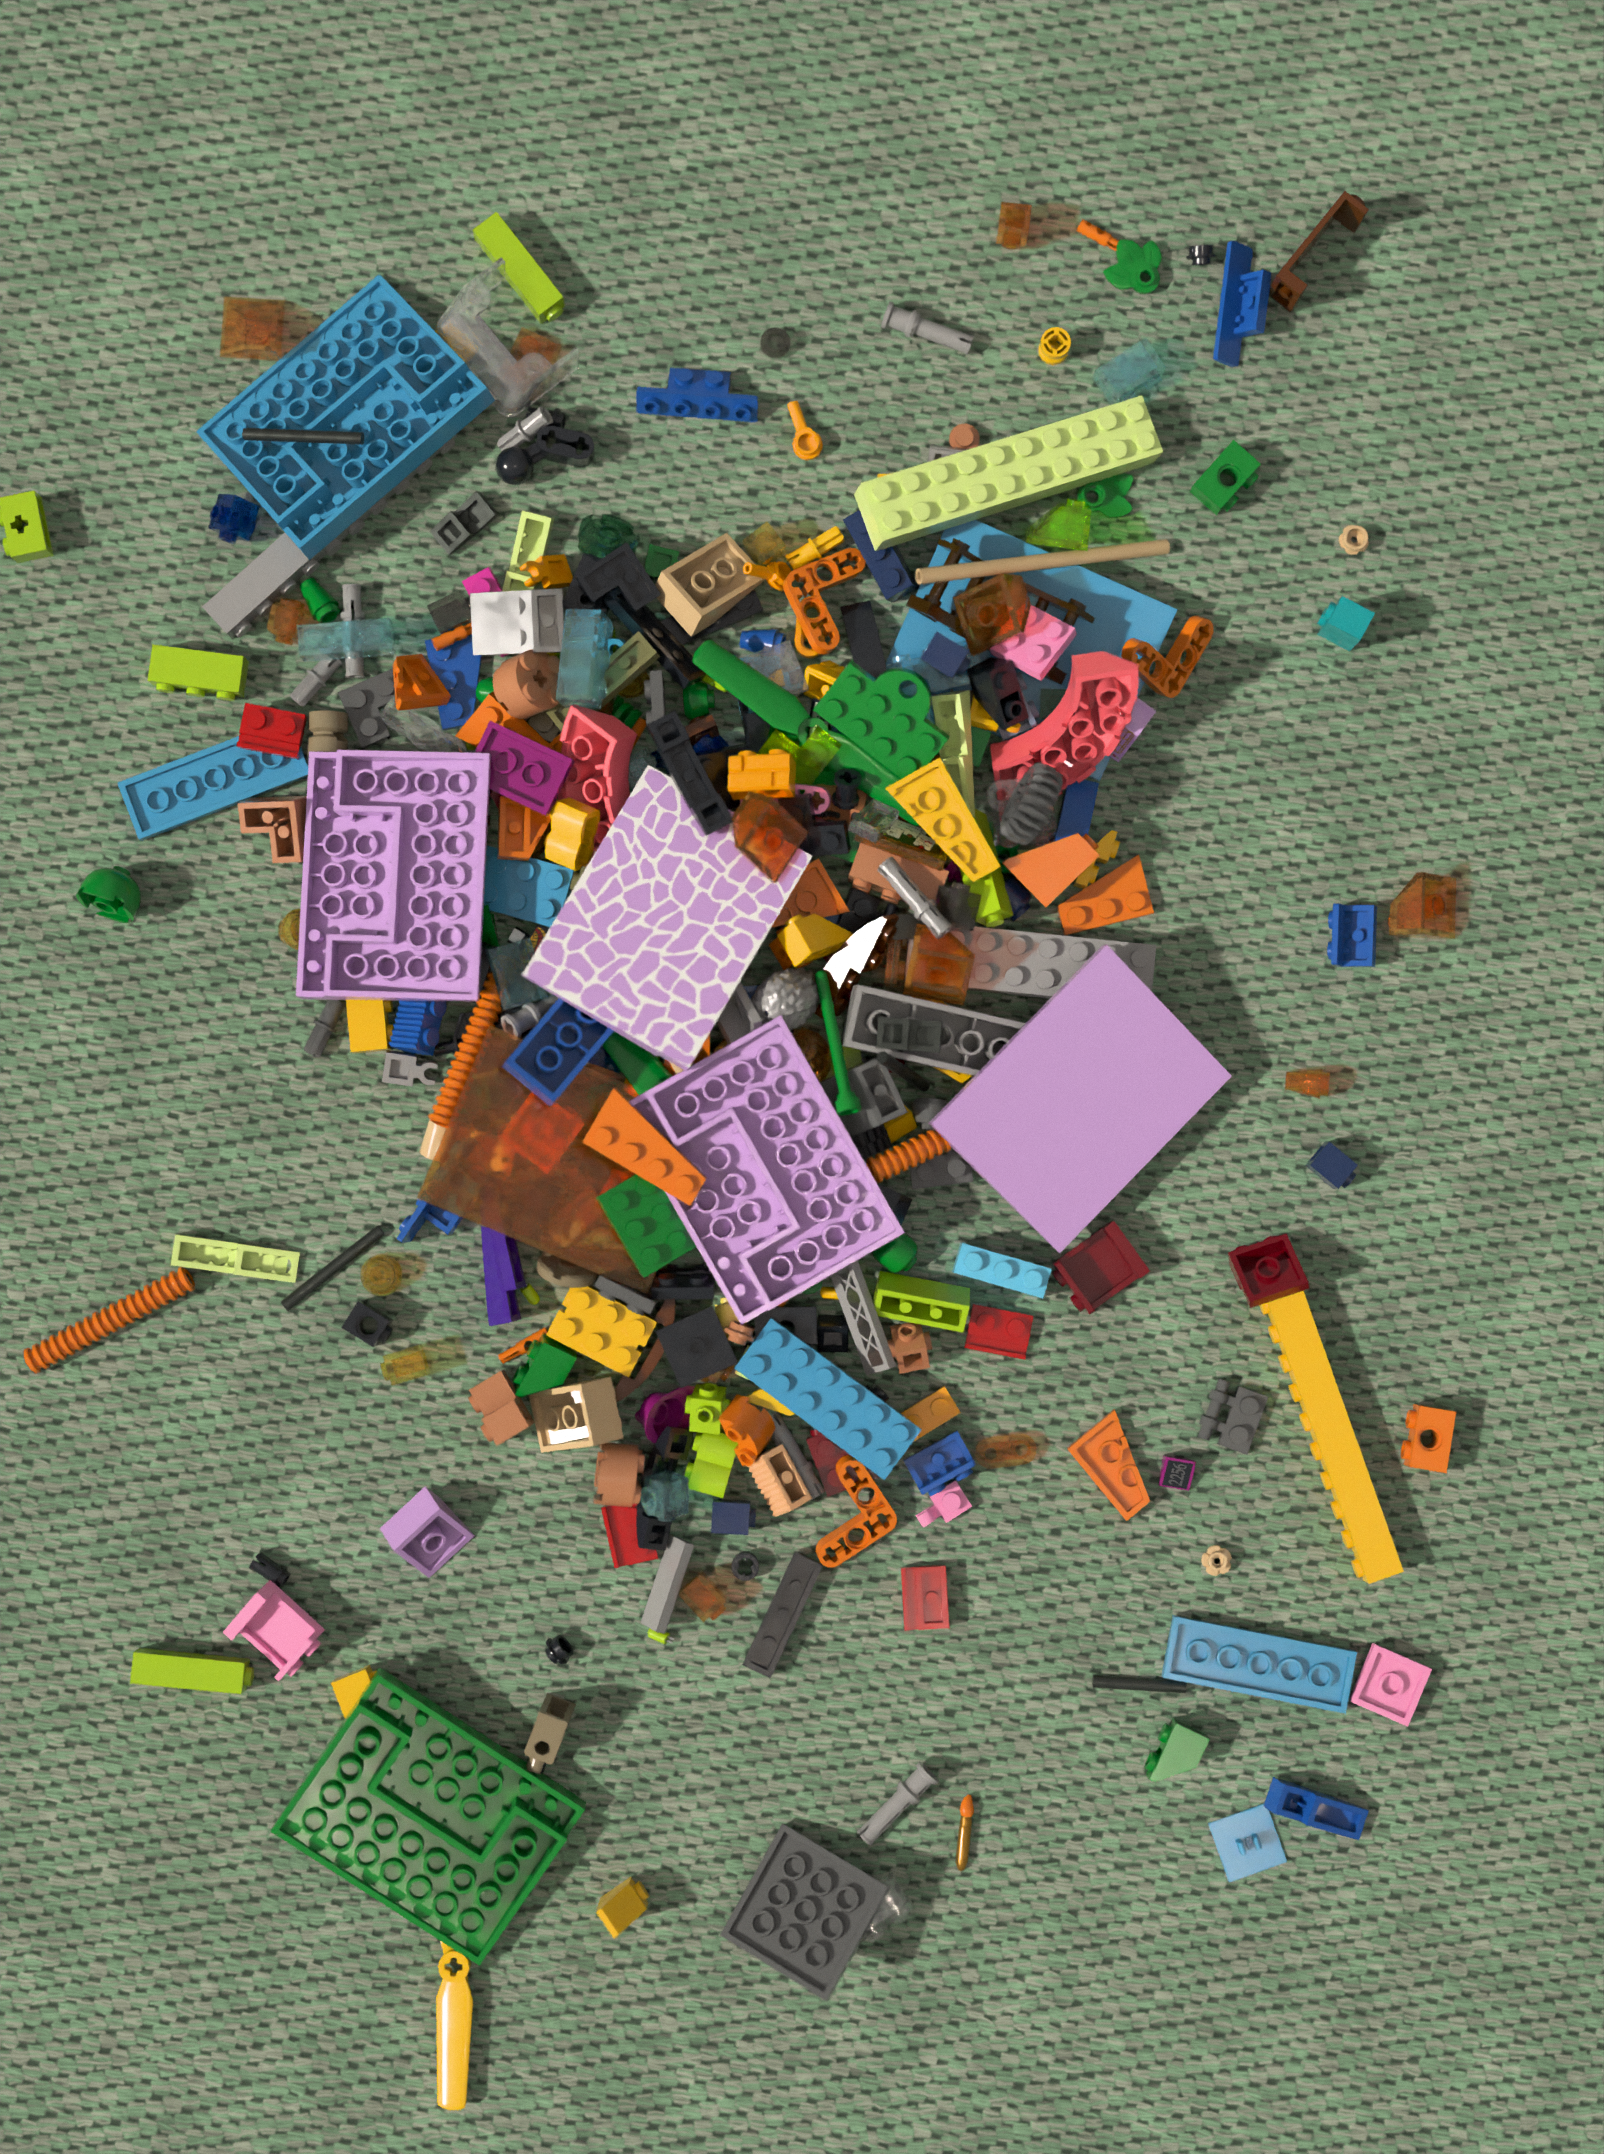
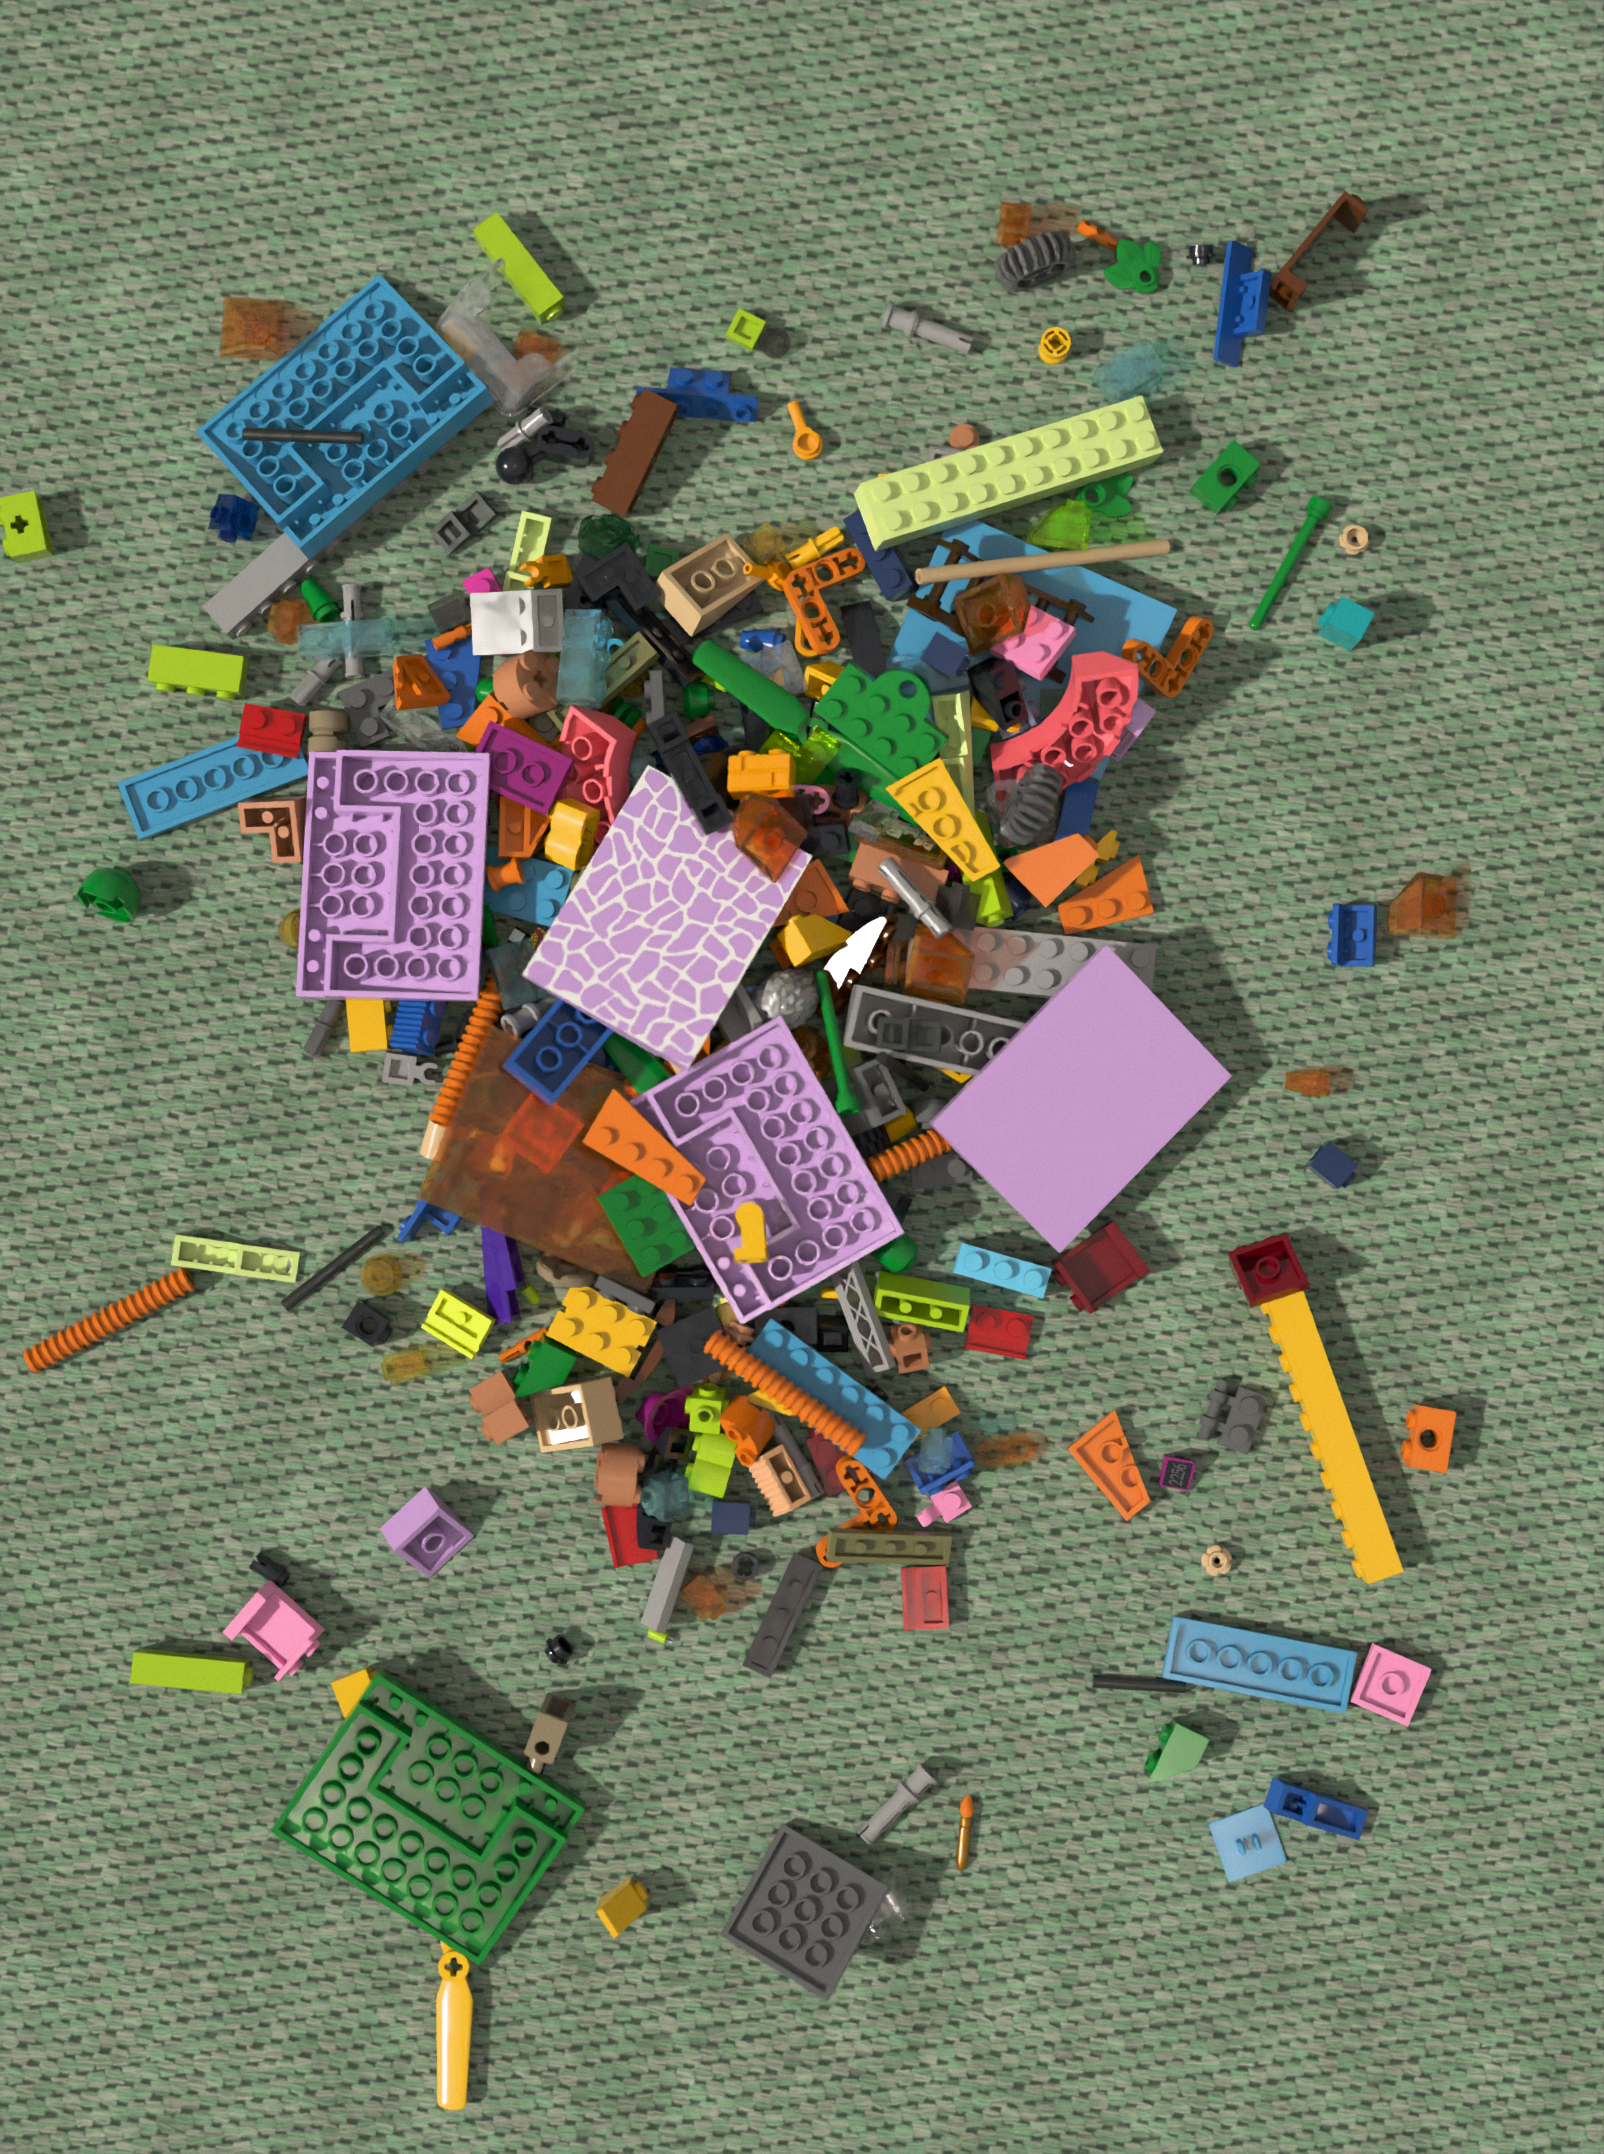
none -> neon yellow plate [421,1288,496,1359]
none -> orange bush [486,857,525,893]
none -> reddish brown brick [591,388,682,518]
none -> orange piece [704,1329,867,1457]
none -> lime plate [725,308,766,352]
none -> yellow leg [734,1202,769,1265]
none -> olive plate [826,1528,952,1565]
none -> clear light blue brick [917,1427,953,1474]
none -> dark grey gear [995,231,1077,292]
none -> green piece [1249,496,1333,631]

